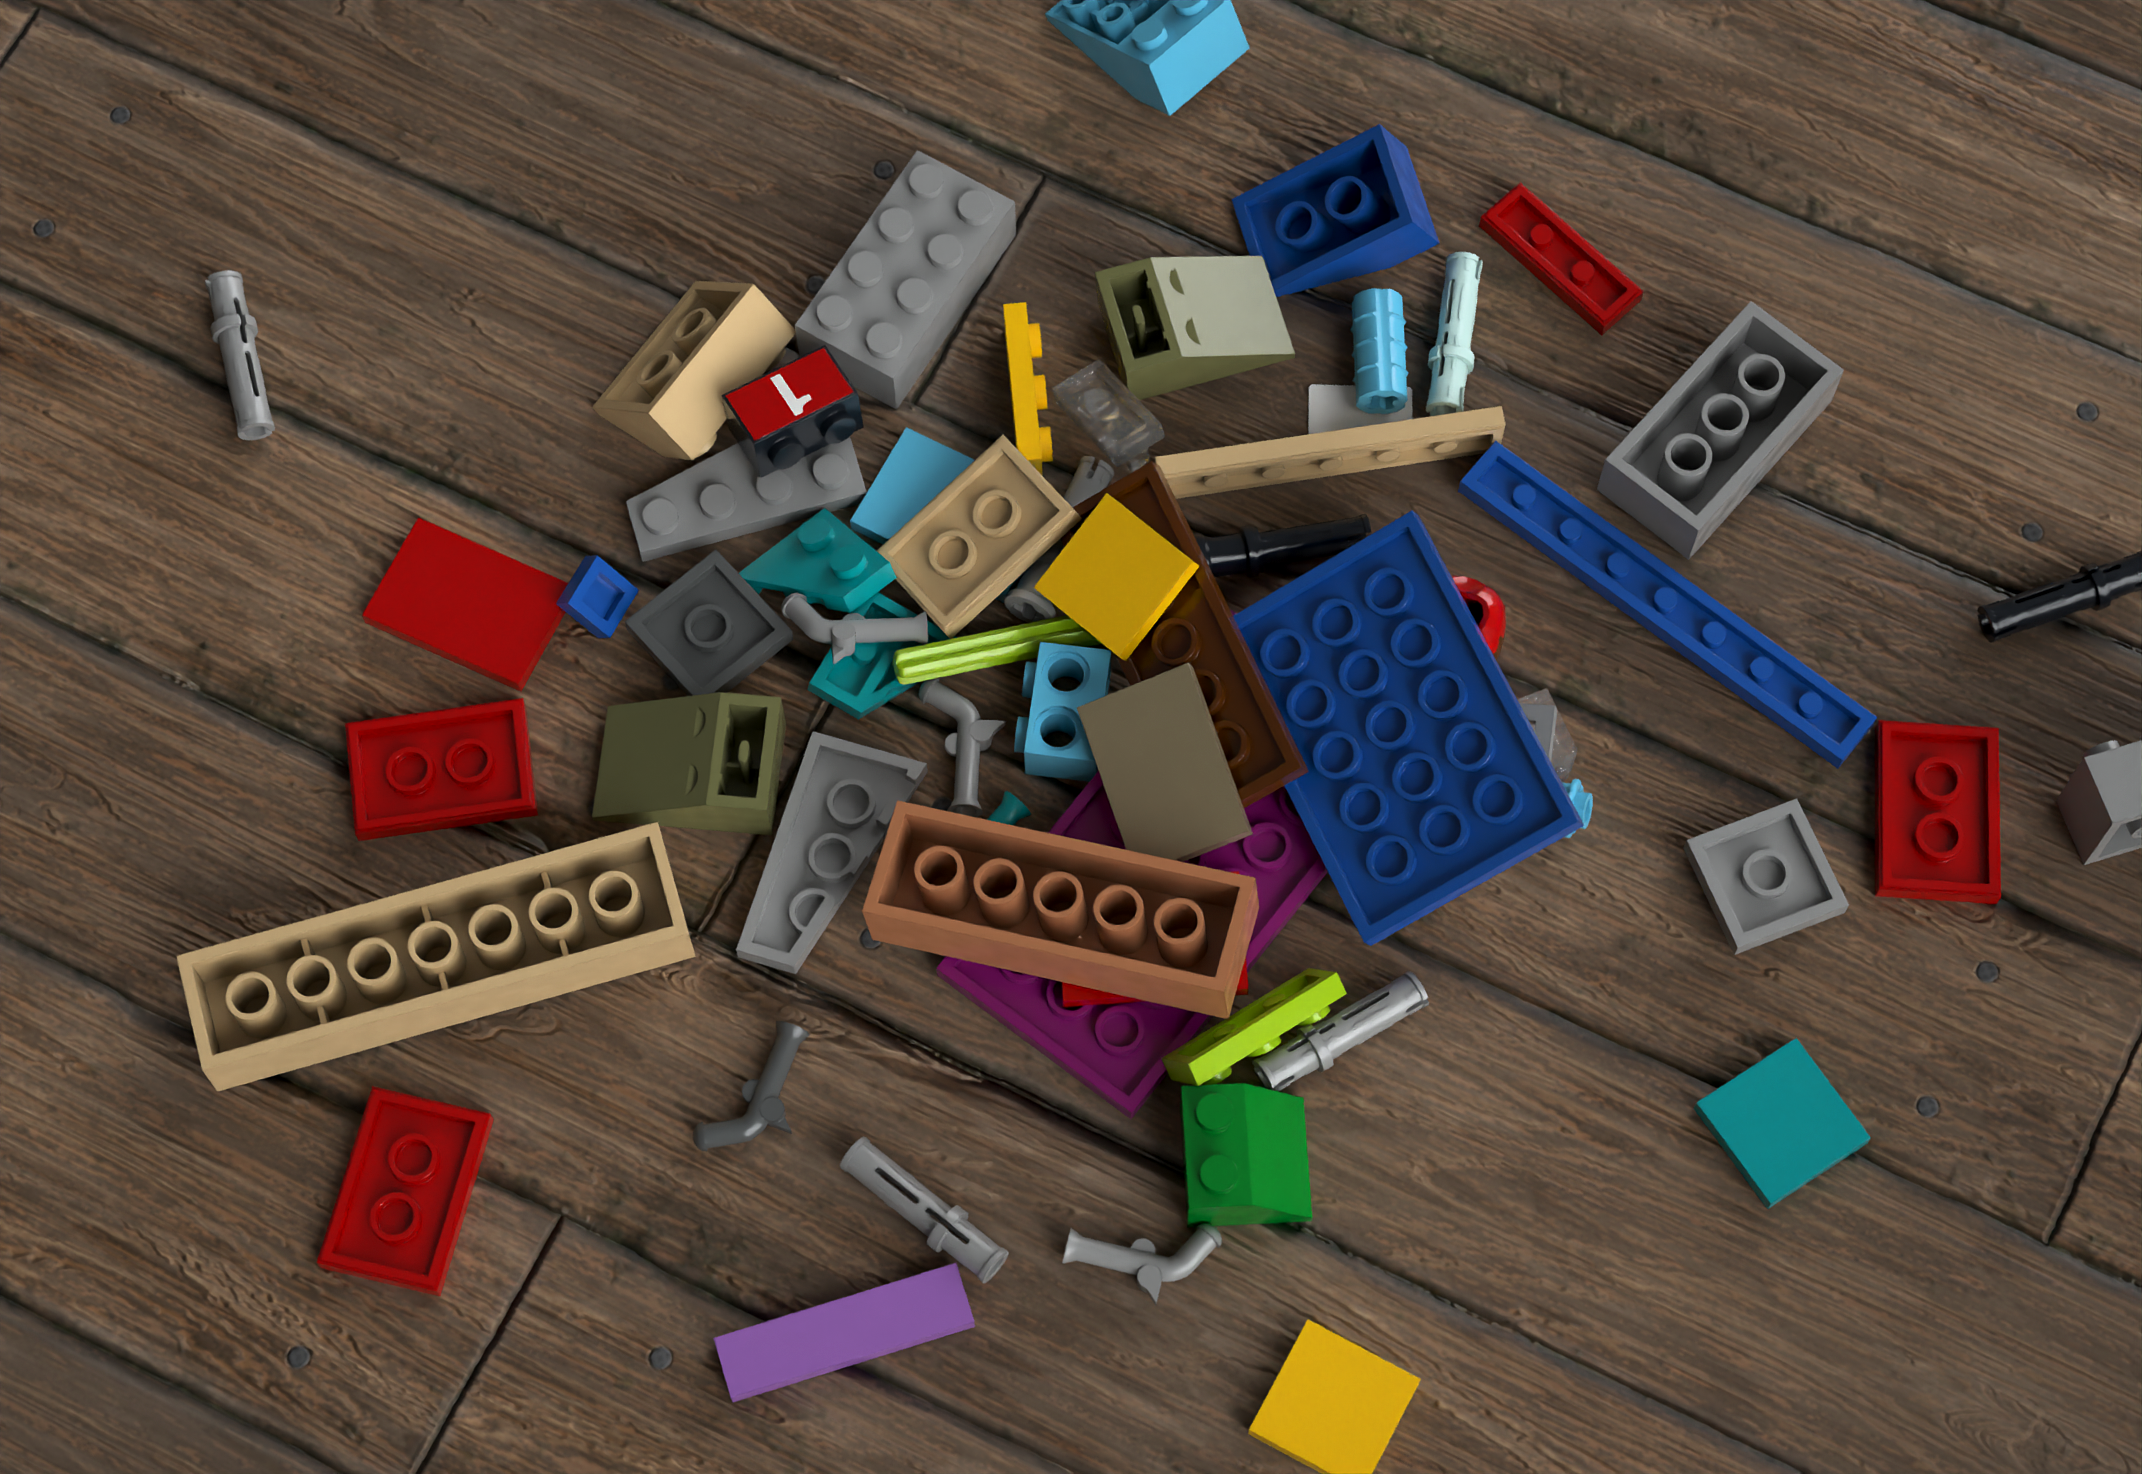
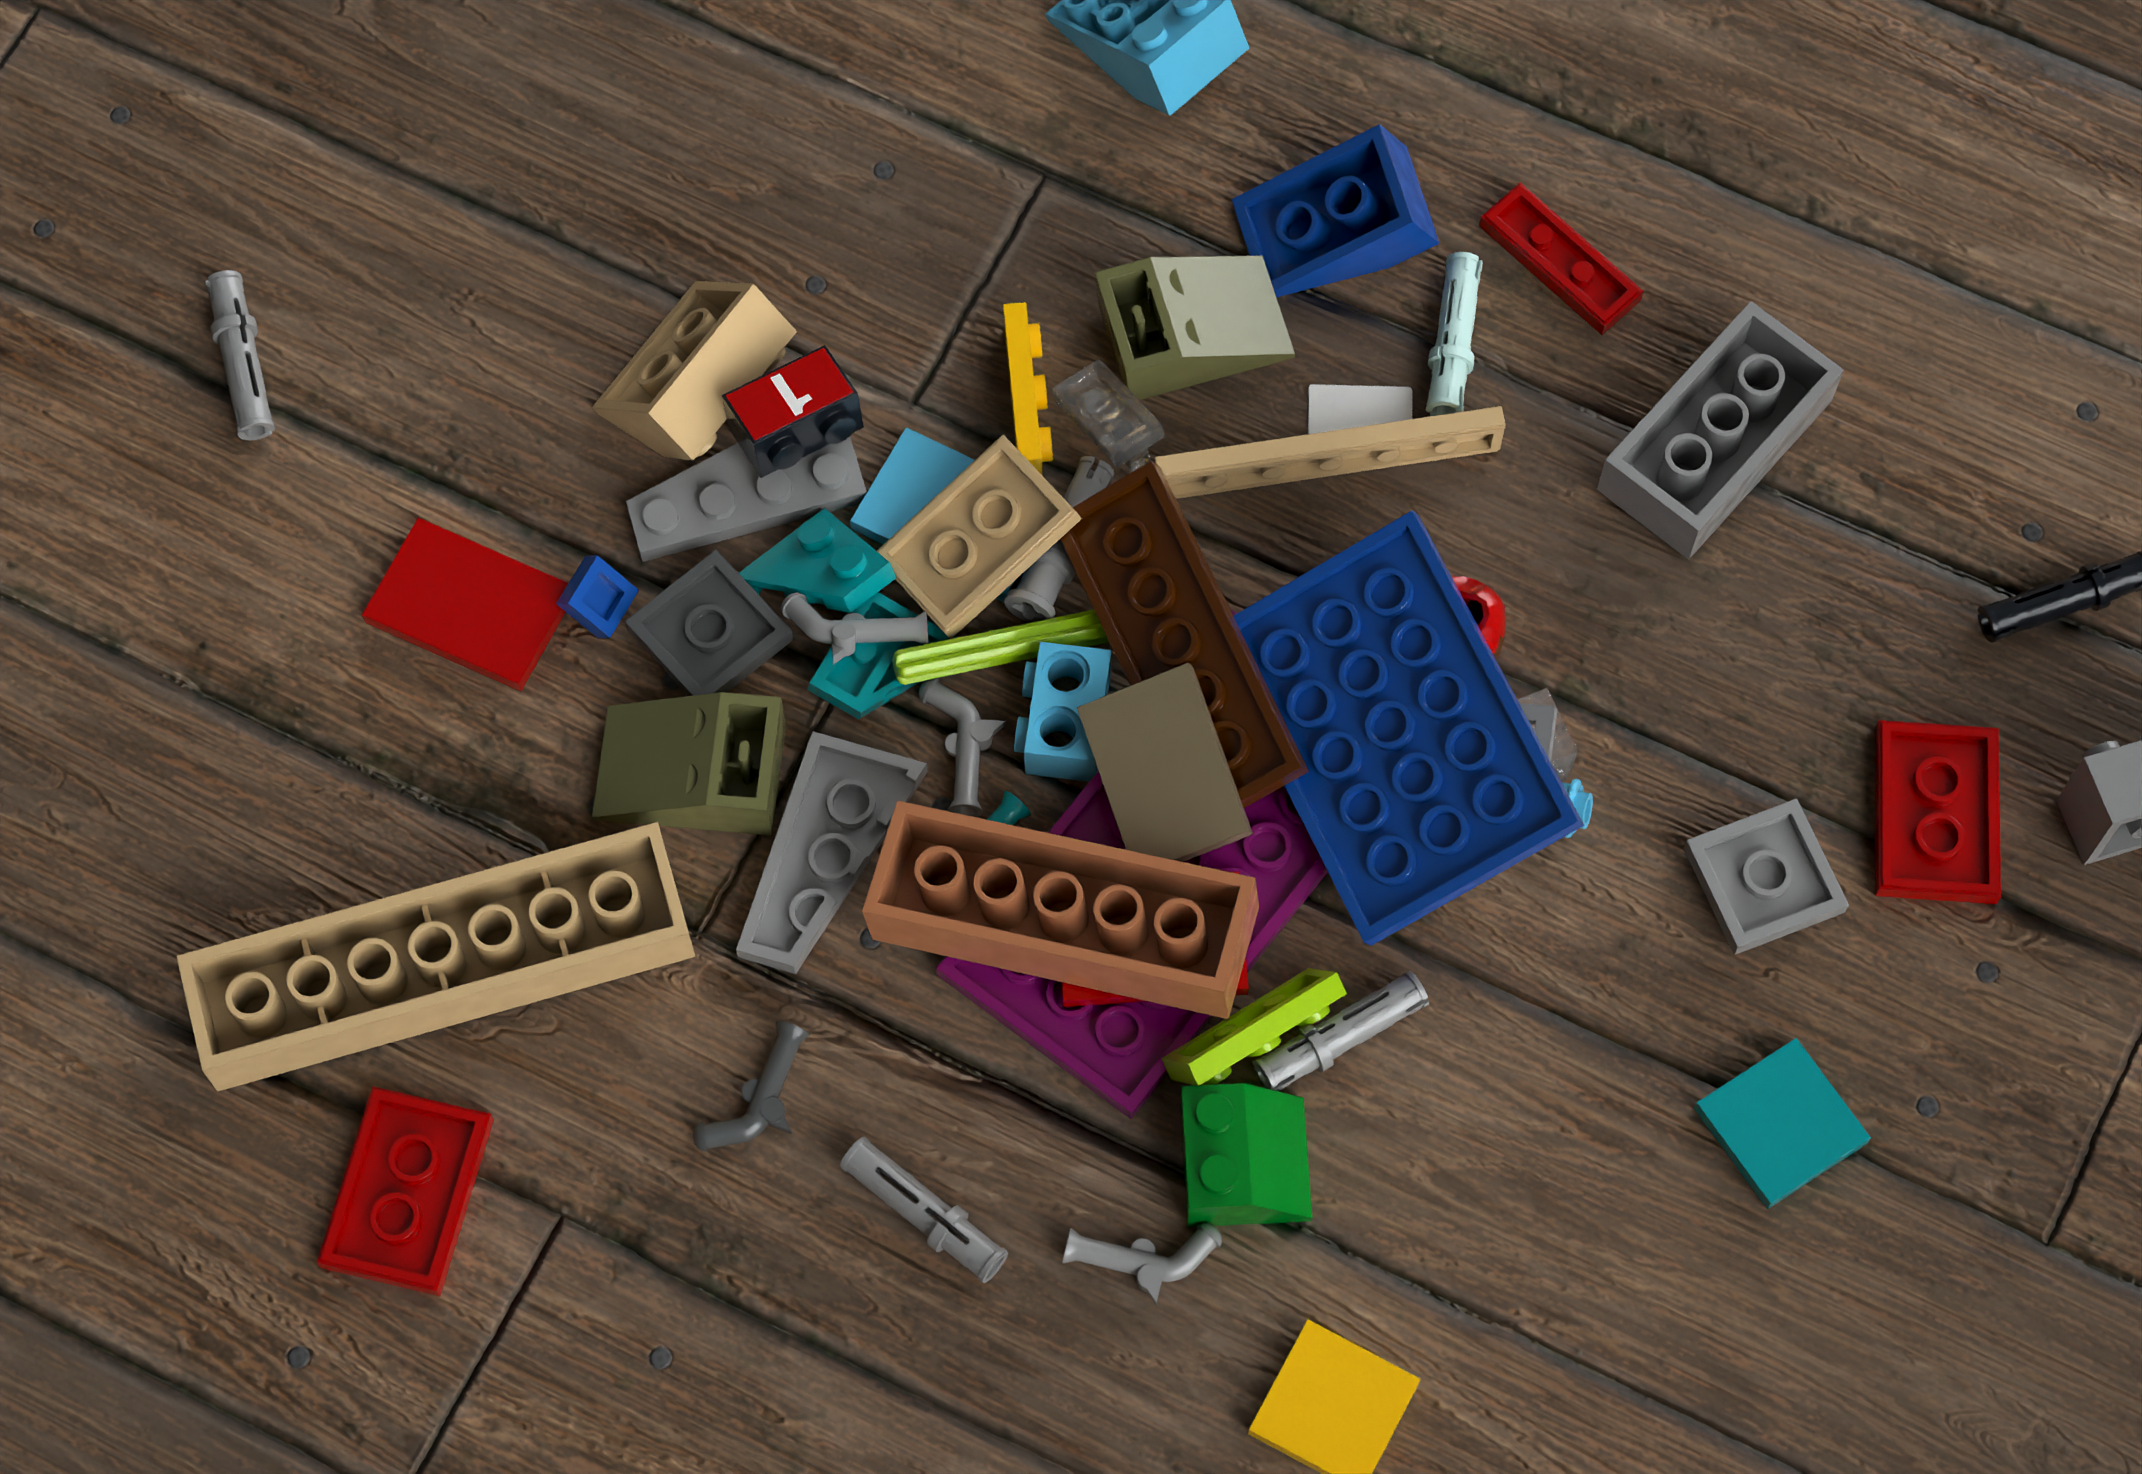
red tile [345,698,538,841] -> none
medium lavender tile [714,1263,975,1402] -> none
light grey brick [795,150,1016,410] -> none
yellow tile [1033,493,1199,661] -> none
black pin [1193,514,1371,578] -> none
medium azure axle [1350,288,1409,414] -> none
blue plate [1458,441,1877,769] -> none

